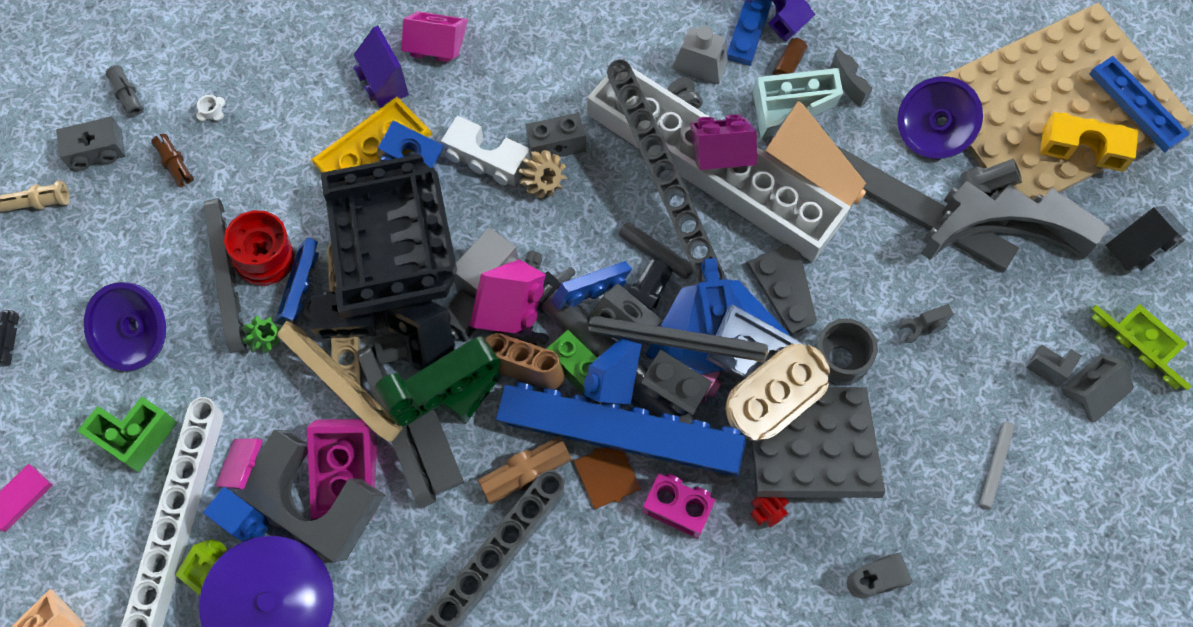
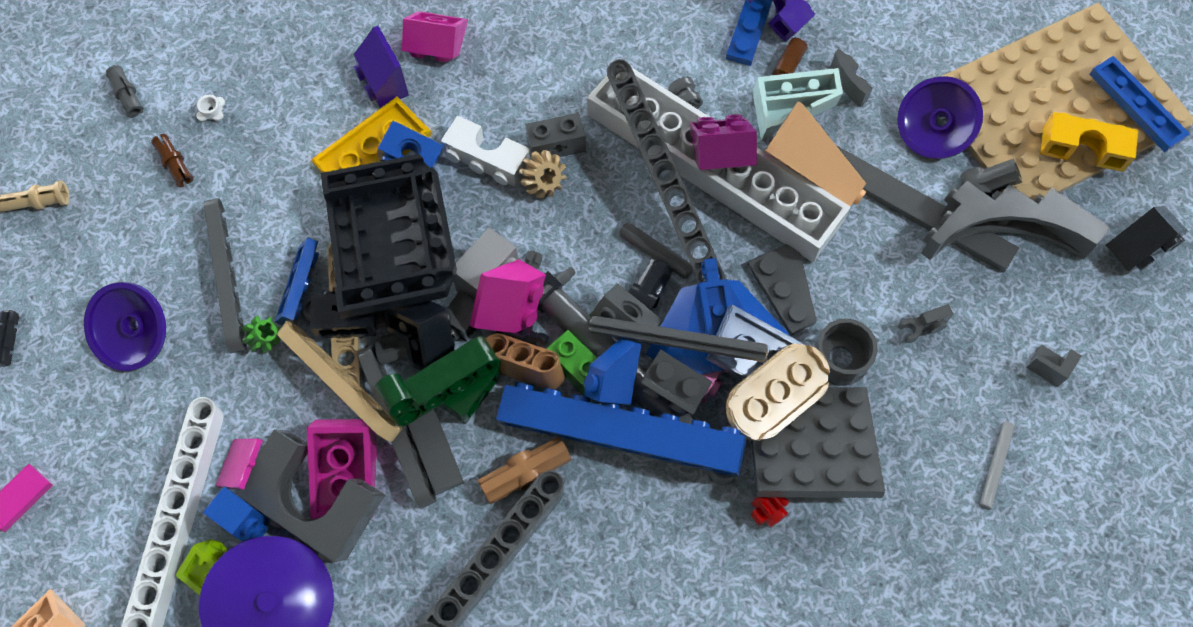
dark grey brick [56,116,126,170] -> none
bright green brick [77,397,178,472] -> none
red wheel [224,210,295,286] -> none
blue plate [551,261,632,310] -> none
dark orange piece [573,448,641,510] -> none
dark pink brick [642,473,716,539] -> none
light grey torso [672,26,728,84] -> none
dark grey piece [847,552,913,598] -> none
dark grey panel [1061,353,1134,423] -> none
lime bracket [1090,304,1192,391] -> none

